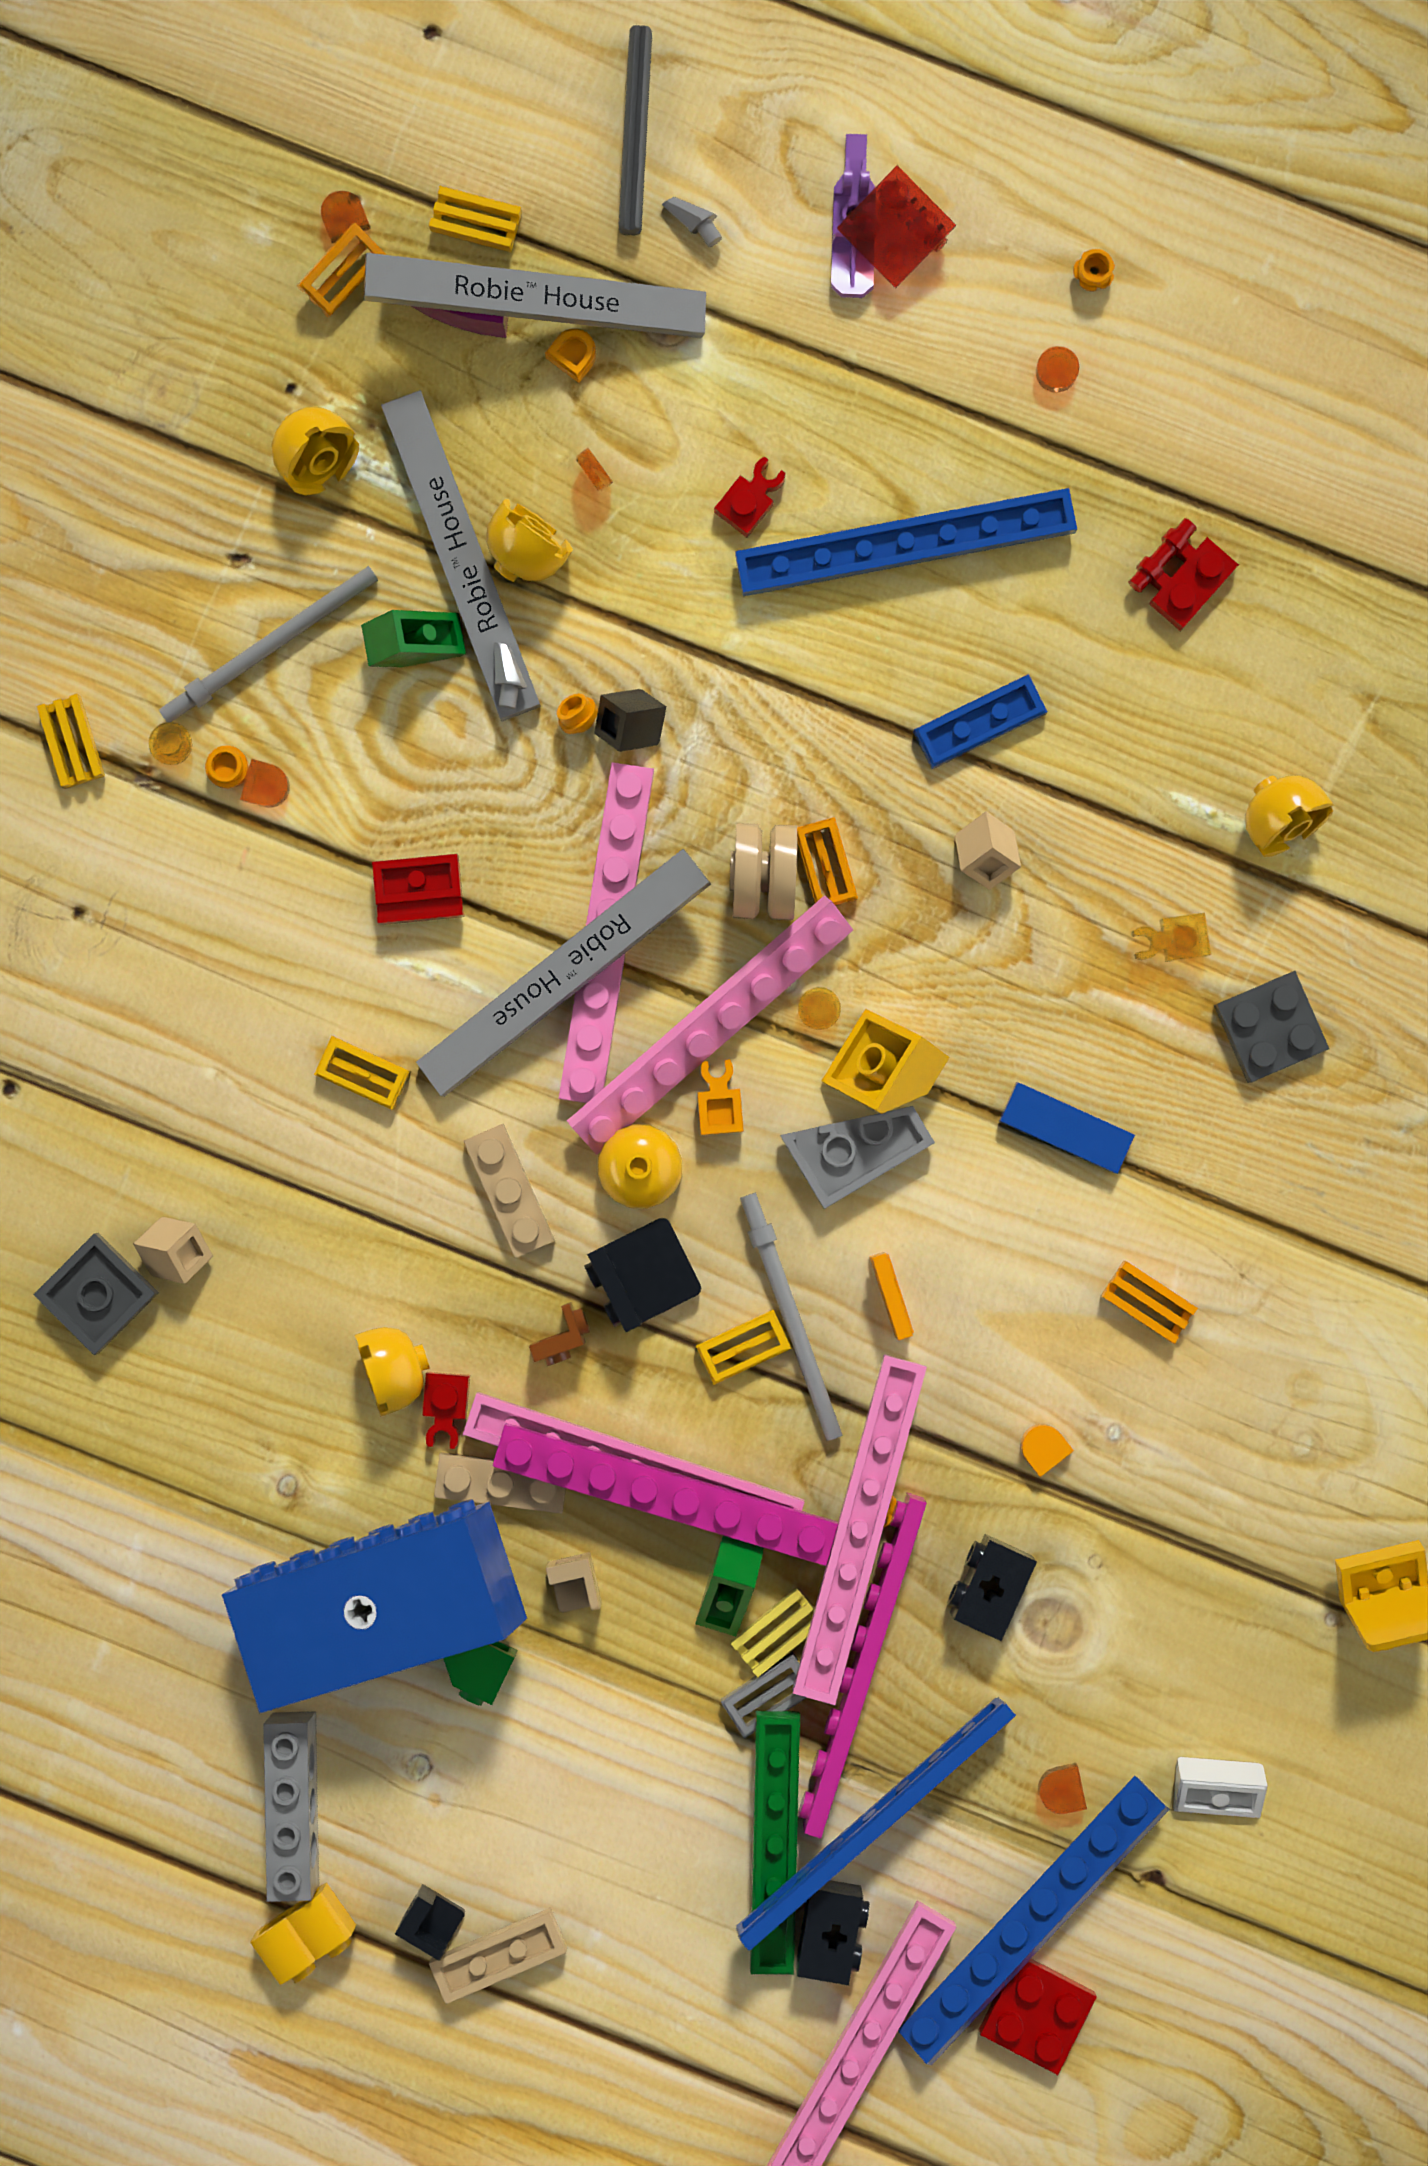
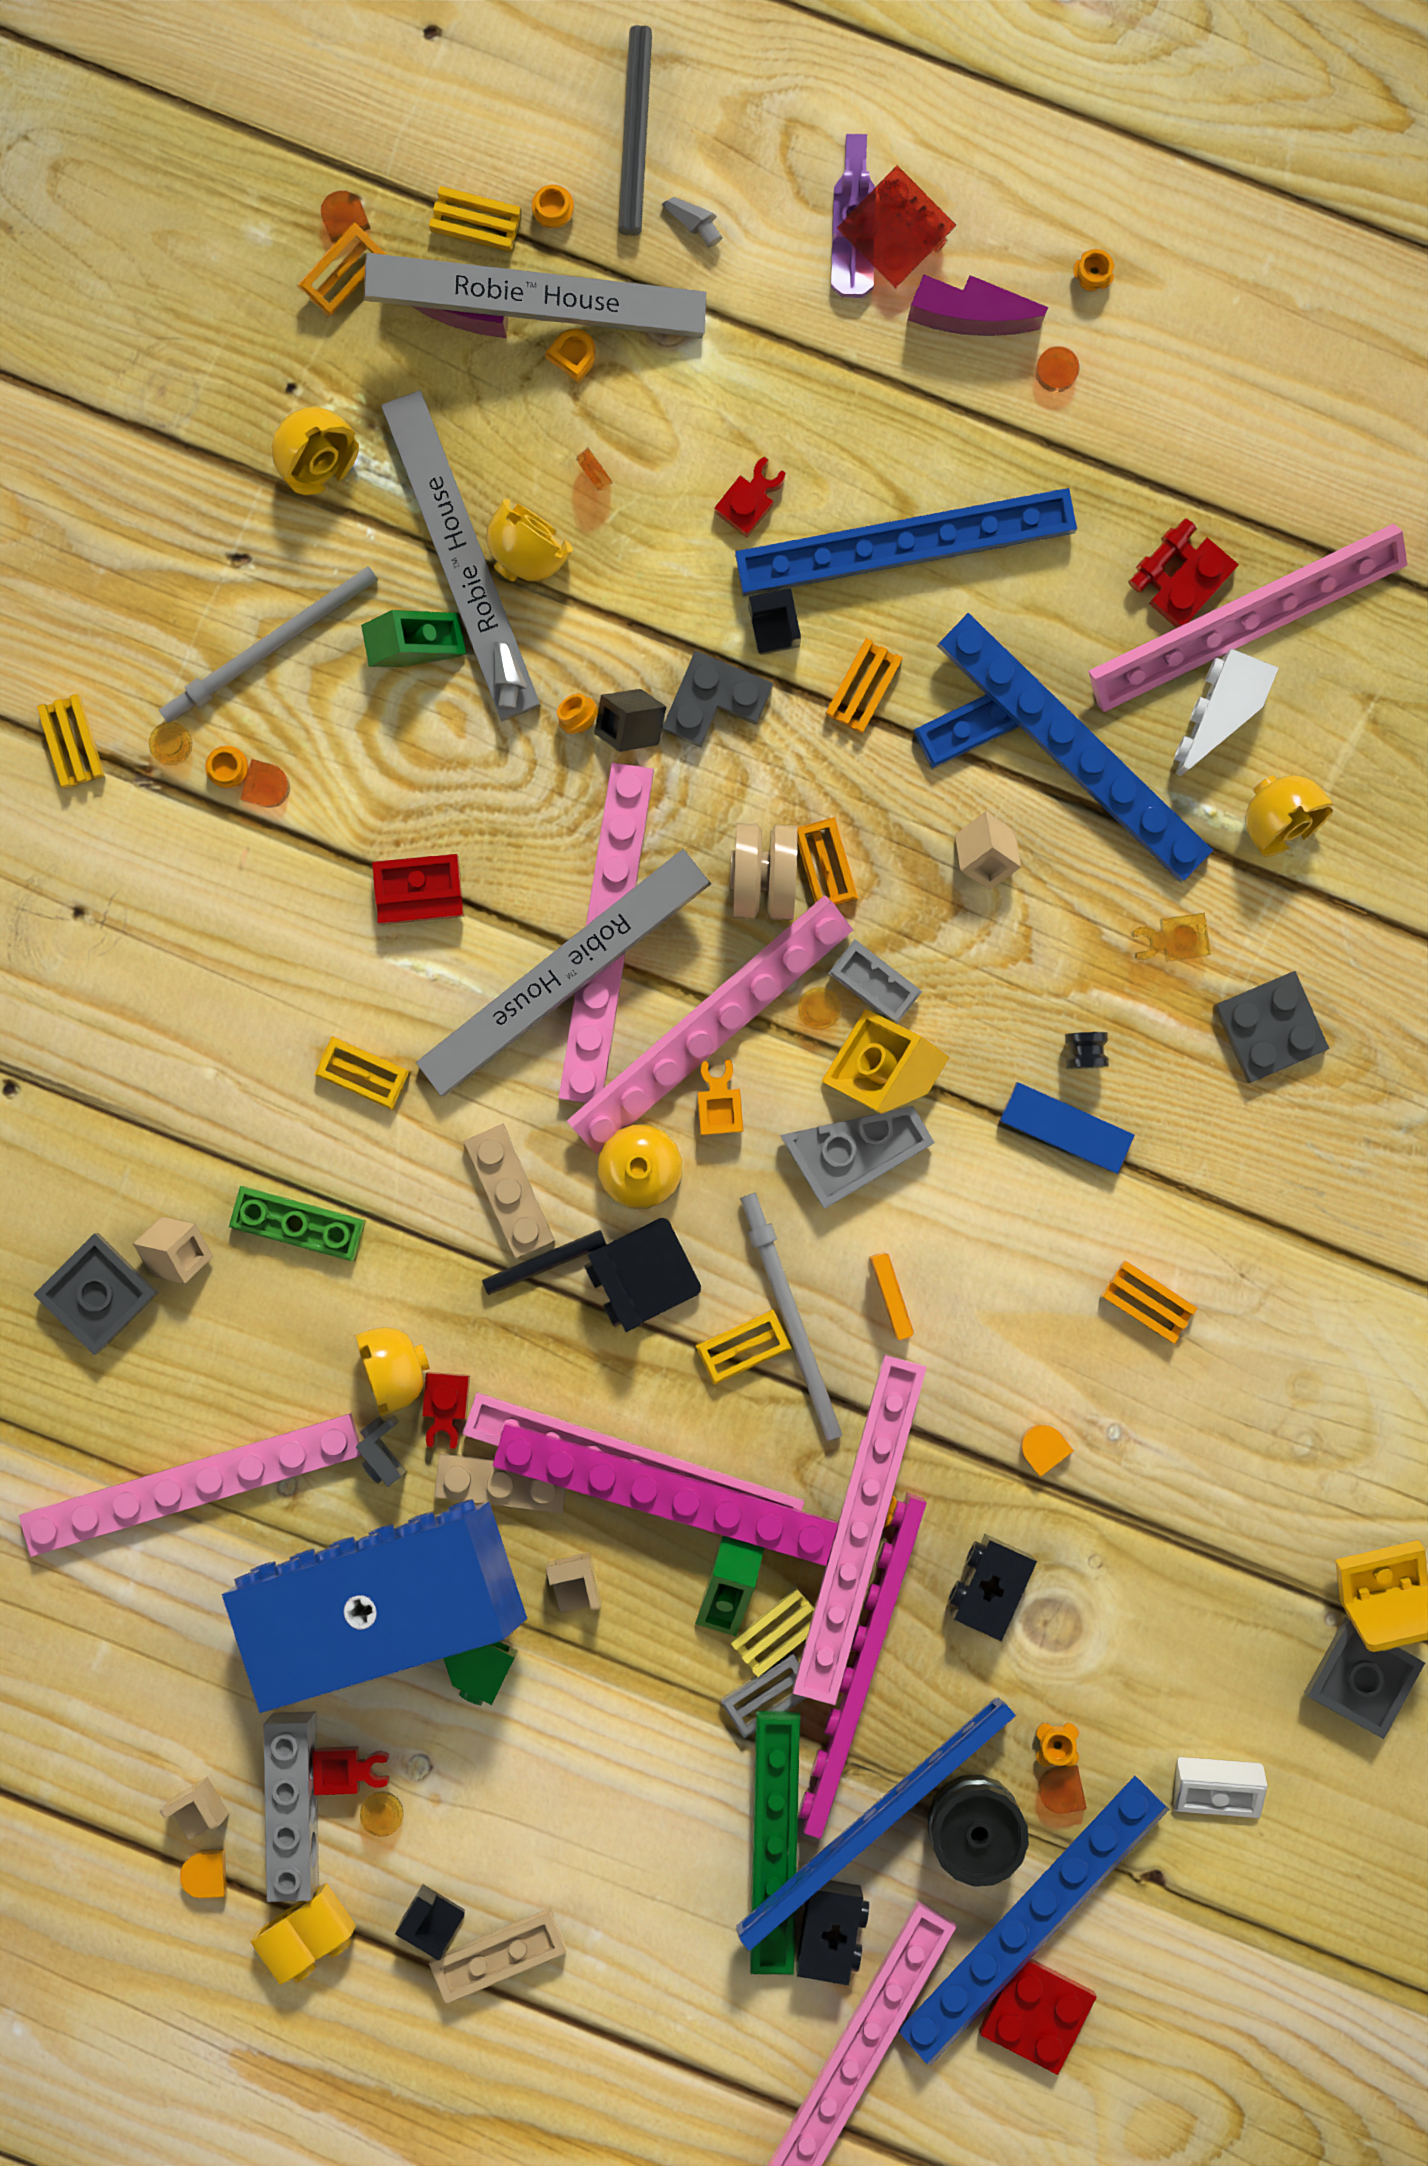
dark orange bracket [529,1302,590,1366] -> none
none -> bright pink plate [19,1413,362,1557]
none -> tan panel [160,1777,229,1841]
none -> light orange tile [180,1849,227,1898]
none -> bright green tile [229,1186,366,1261]
none -> red plate [313,1746,390,1795]
none -> dark grey bracket [355,1416,407,1487]
none -> clear yellow plate [360,1791,404,1837]
none -> black bar [482,1230,606,1295]
none -> light orange plate [532,184,574,228]
none -> dark grey plate [662,650,773,747]
none -> black panel [748,588,801,655]
none -> light orange tile [825,638,903,734]
none -> light grey plate [828,939,922,1024]
none -> magenta slope [907,274,1048,336]
none -> pearl dark grey wheel [927,1775,1029,1887]
none -> blue plate [937,613,1213,882]
none -> light orange plate [1036,1723,1079,1767]
none -> black wheel [1065,1032,1109,1069]
none -> bright pink plate [1088,524,1408,712]
none -> white slope [1174,649,1278,776]
none -> dark grey plate [1304,1617,1425,1739]

